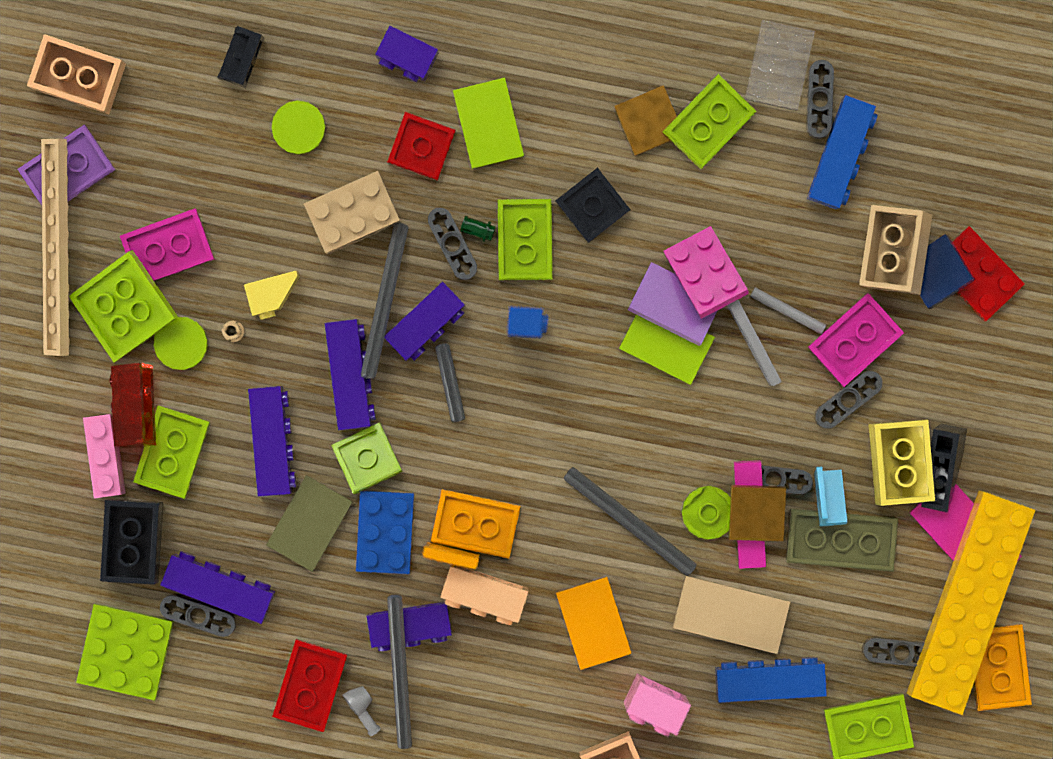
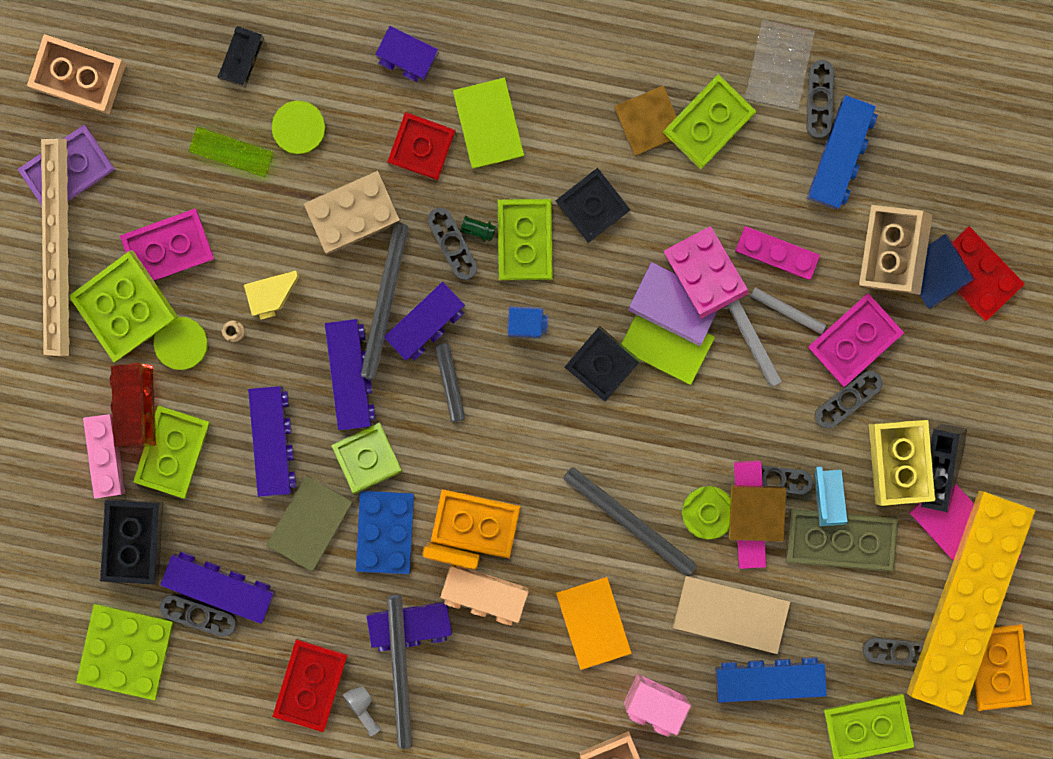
none -> clear neon green tile [188,126,274,178]
none -> black plate [564,326,641,402]
none -> dark pink plate [735,226,820,280]

